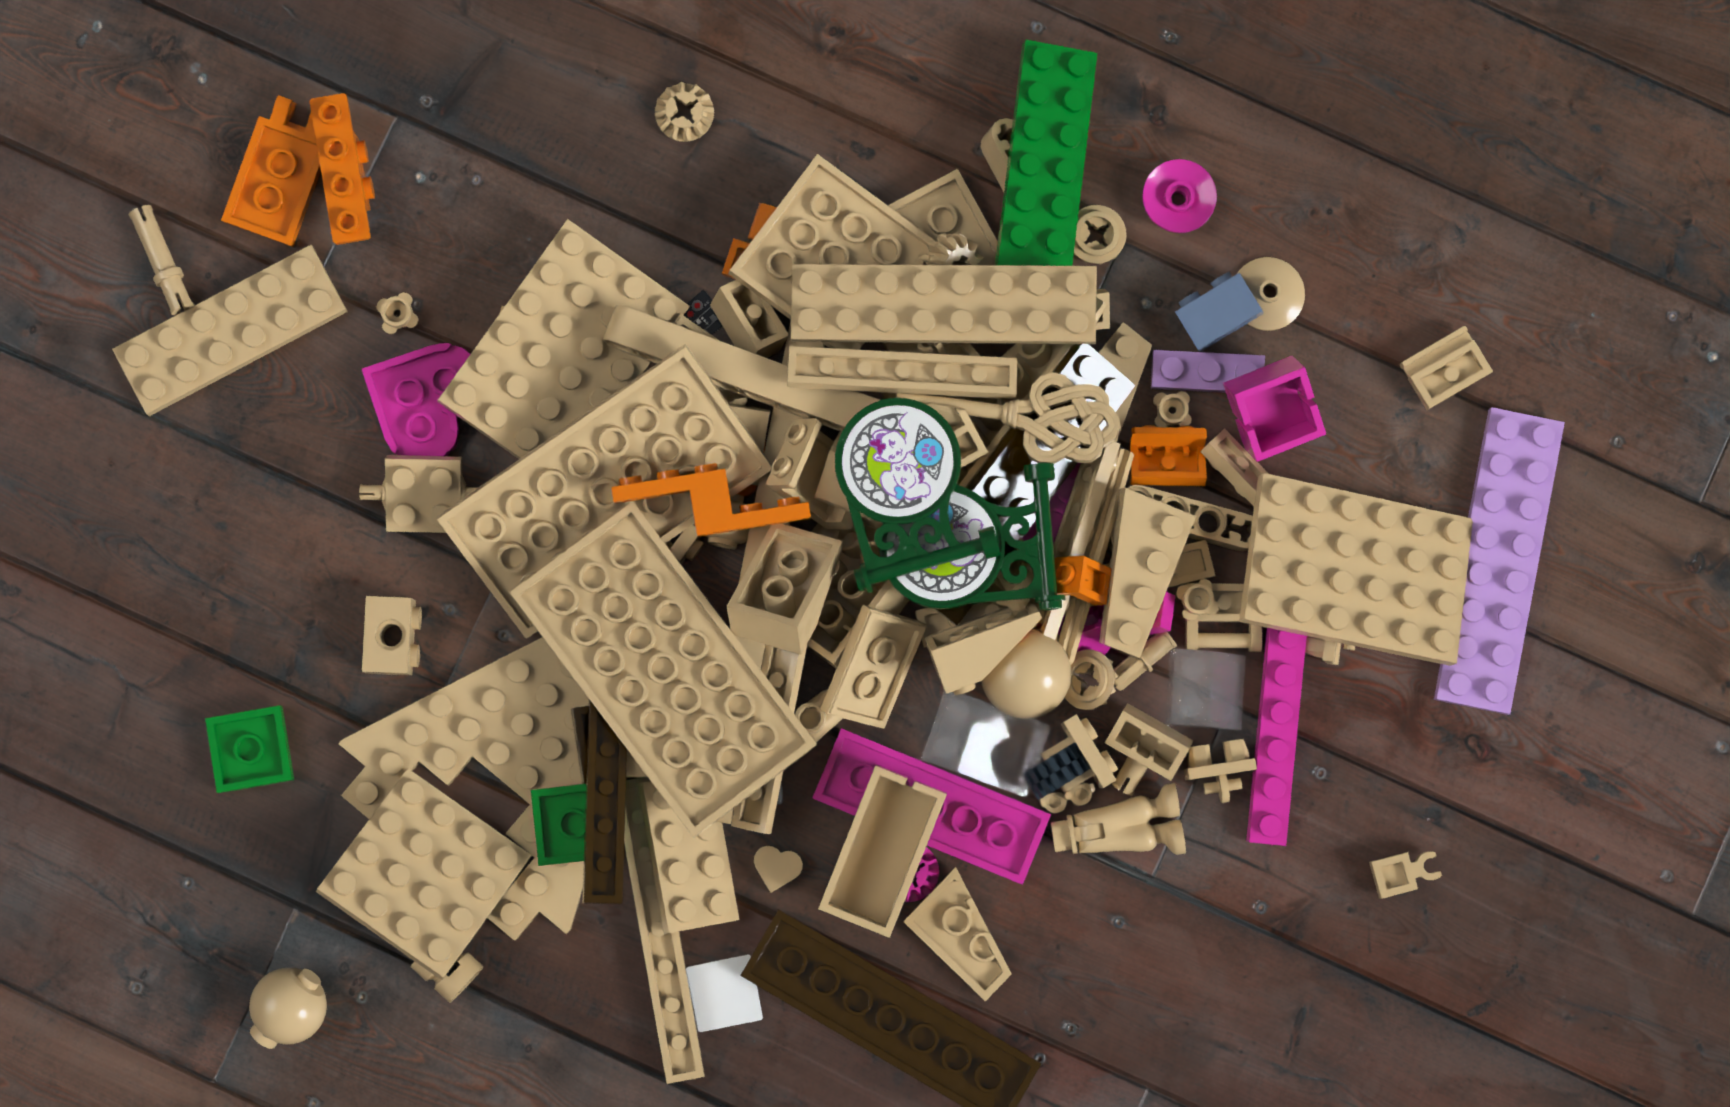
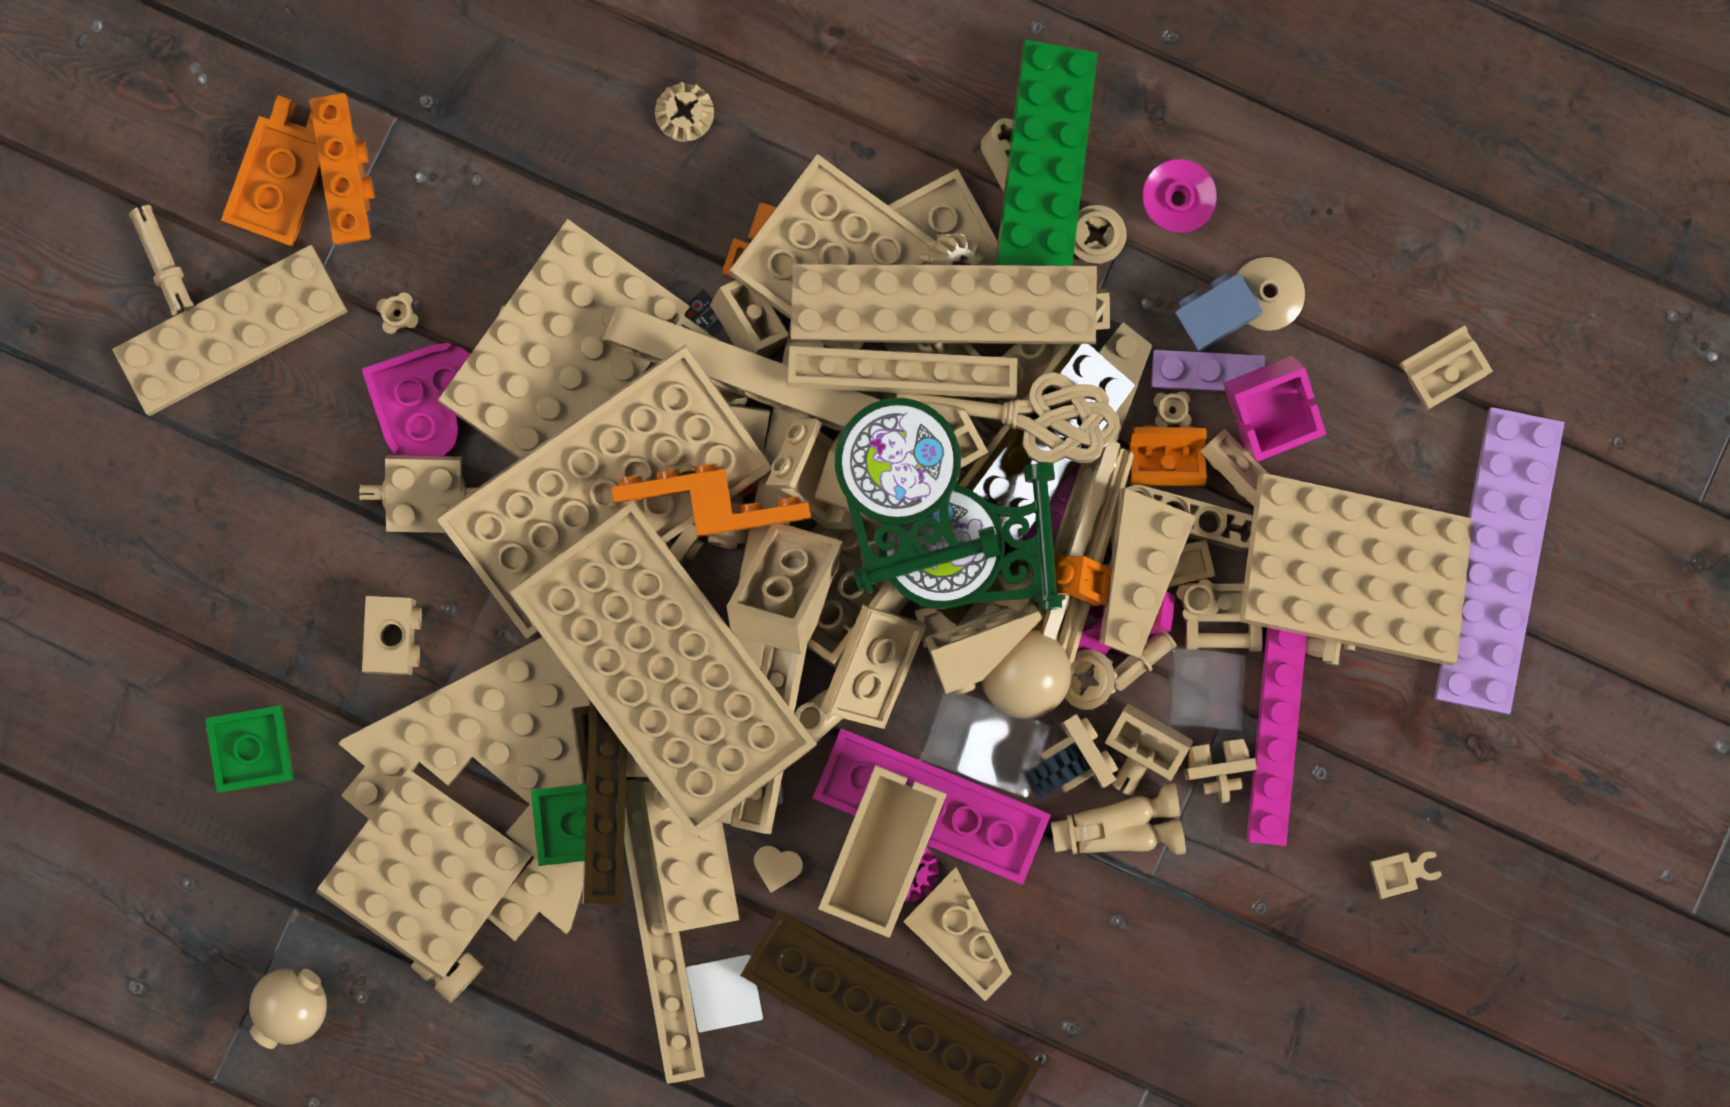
tan piece [1039,783,1095,814] -> none

